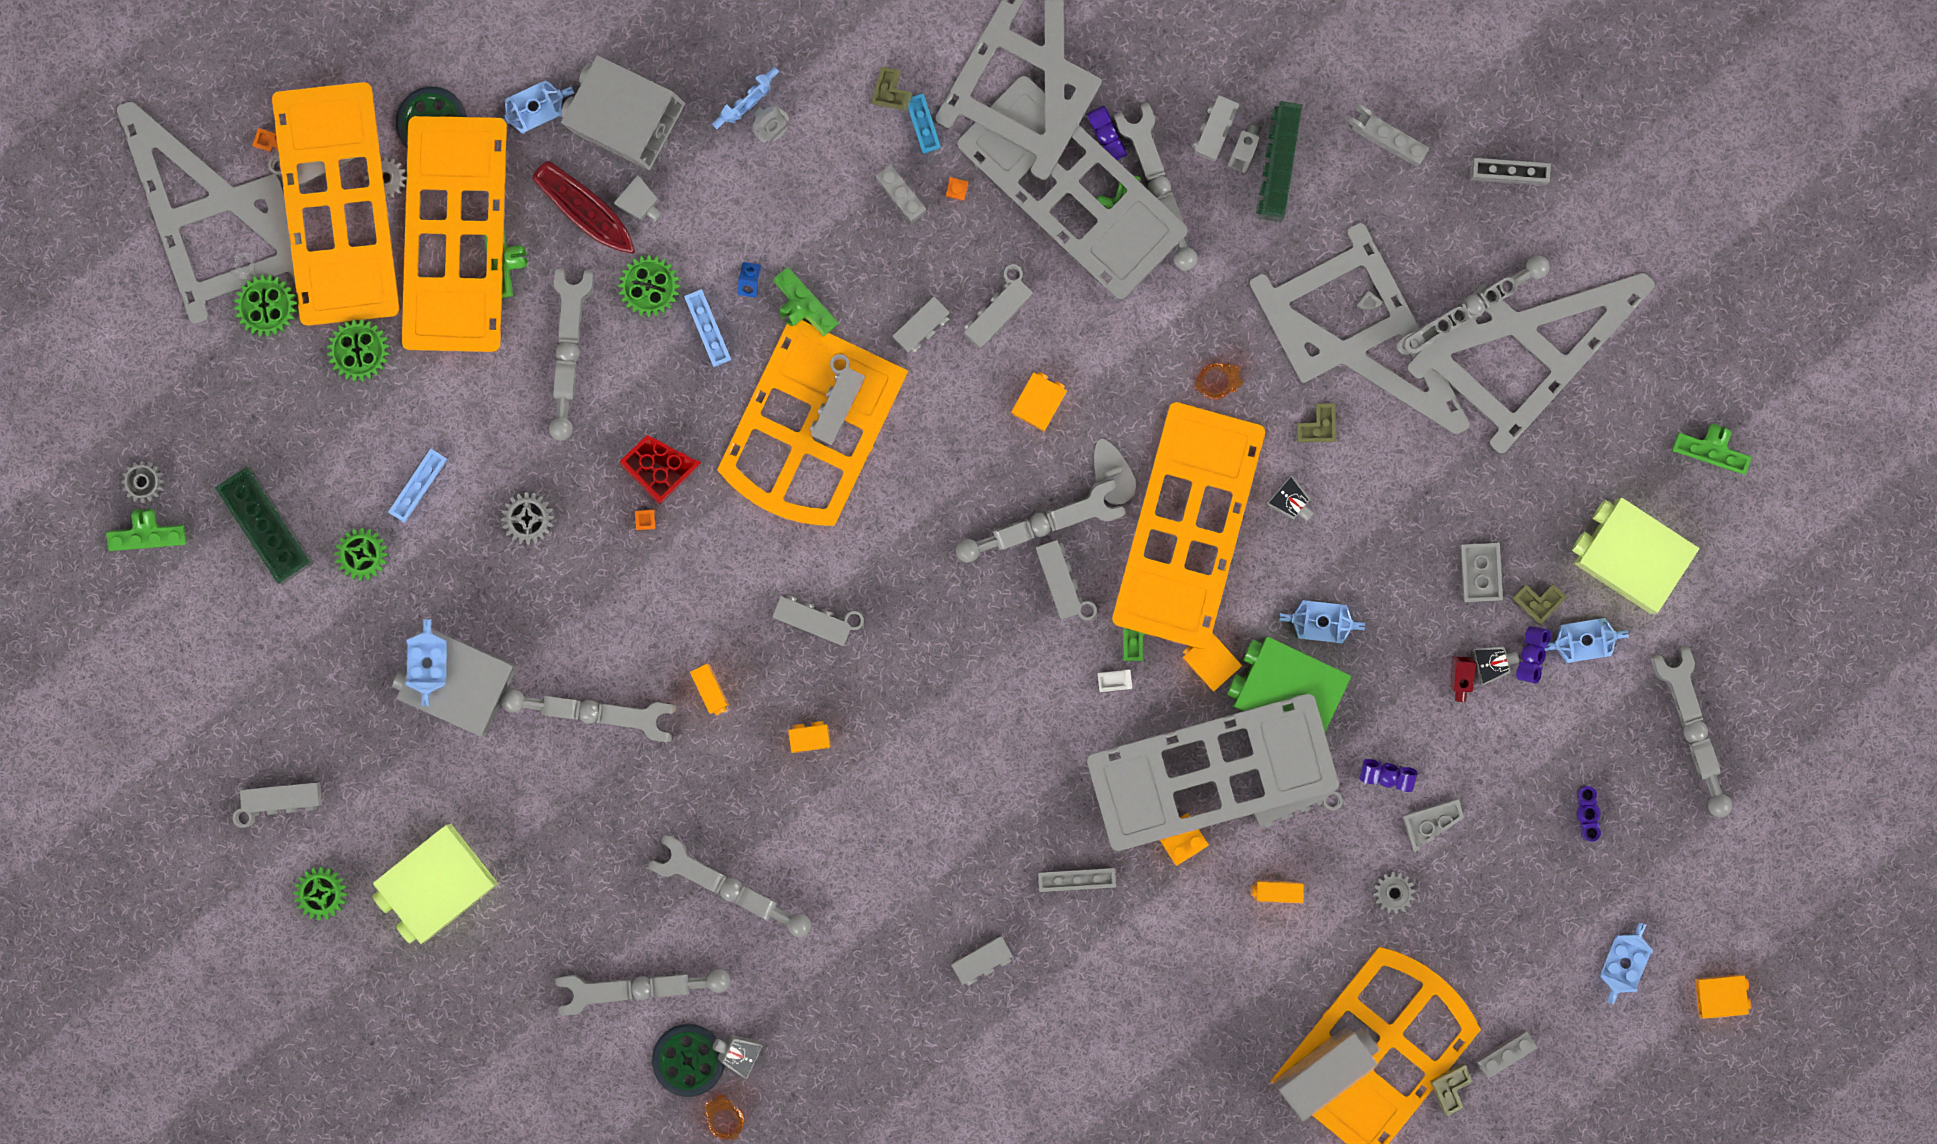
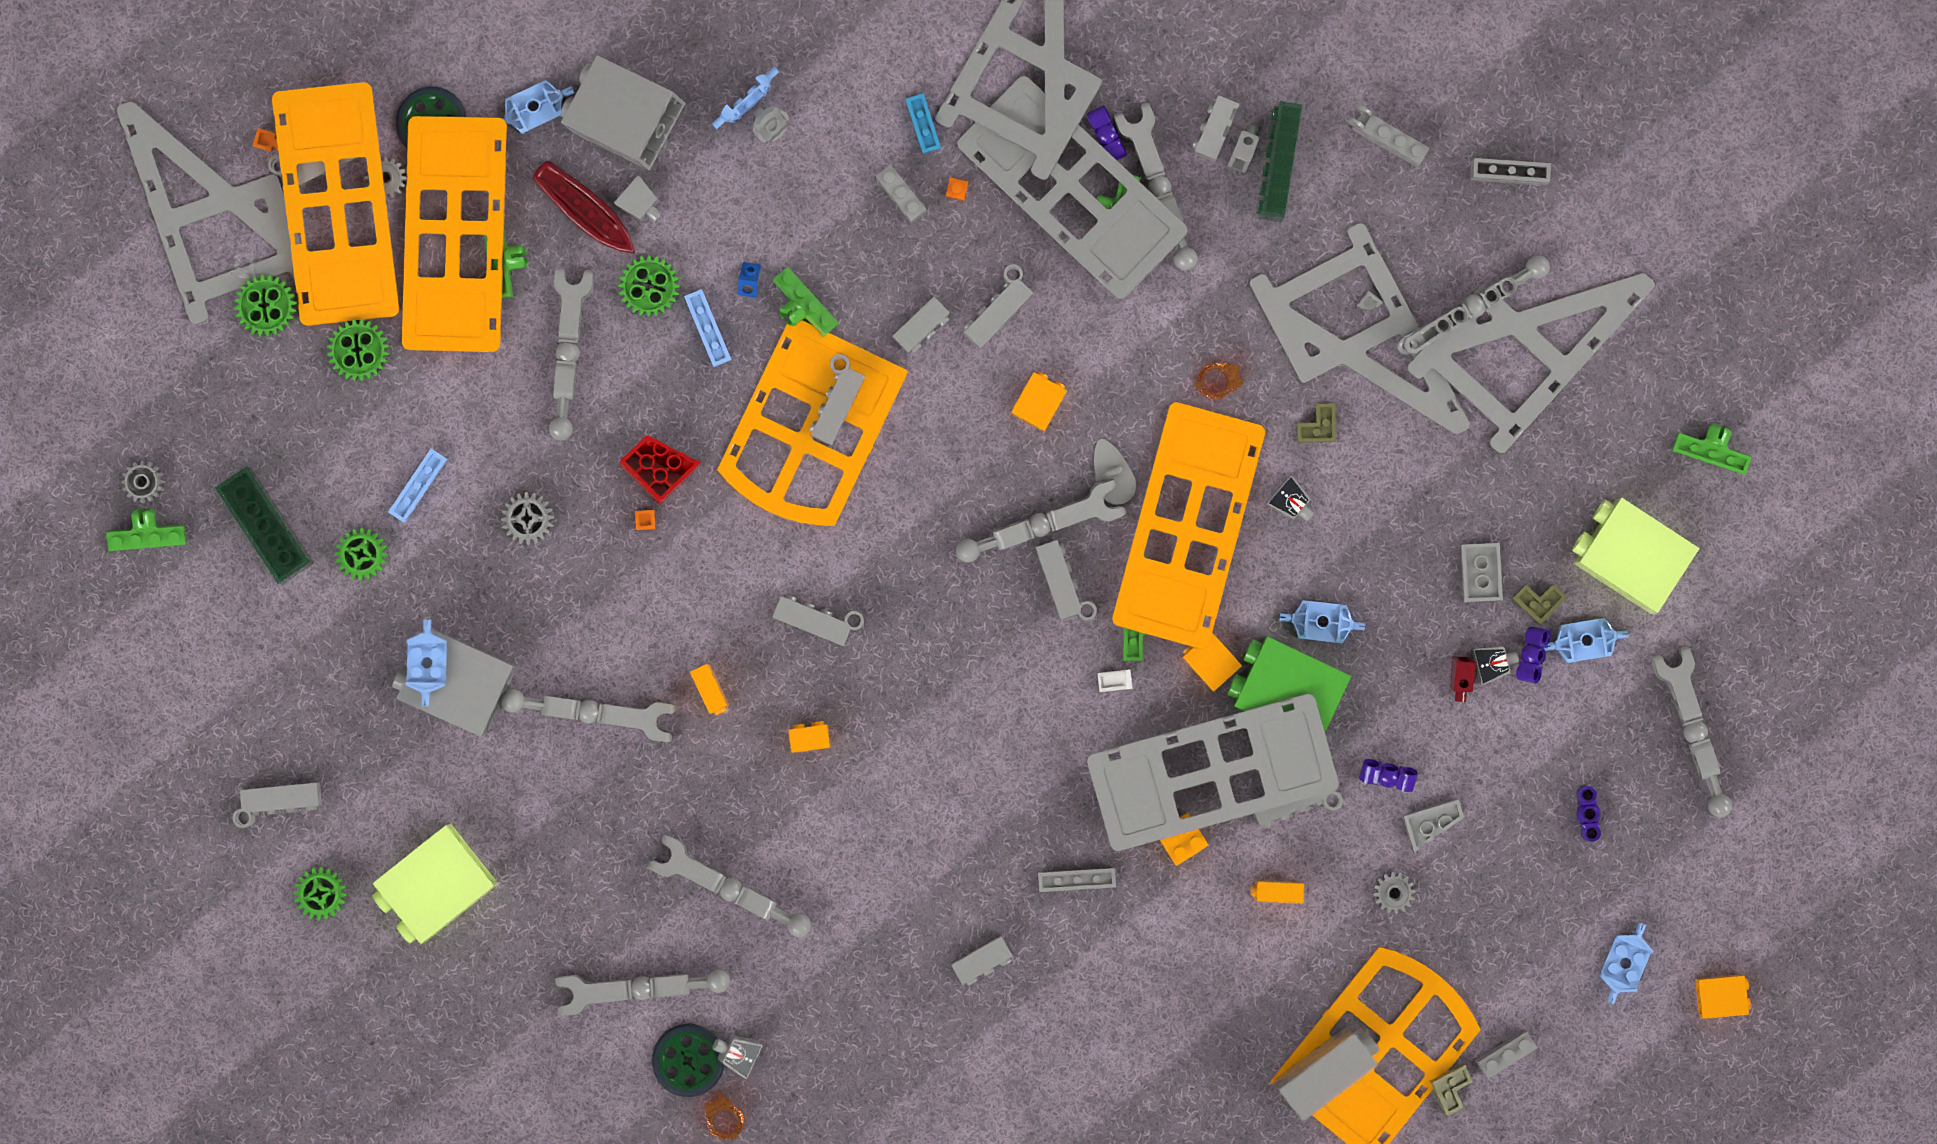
olive plate [871,67,912,112] -> none

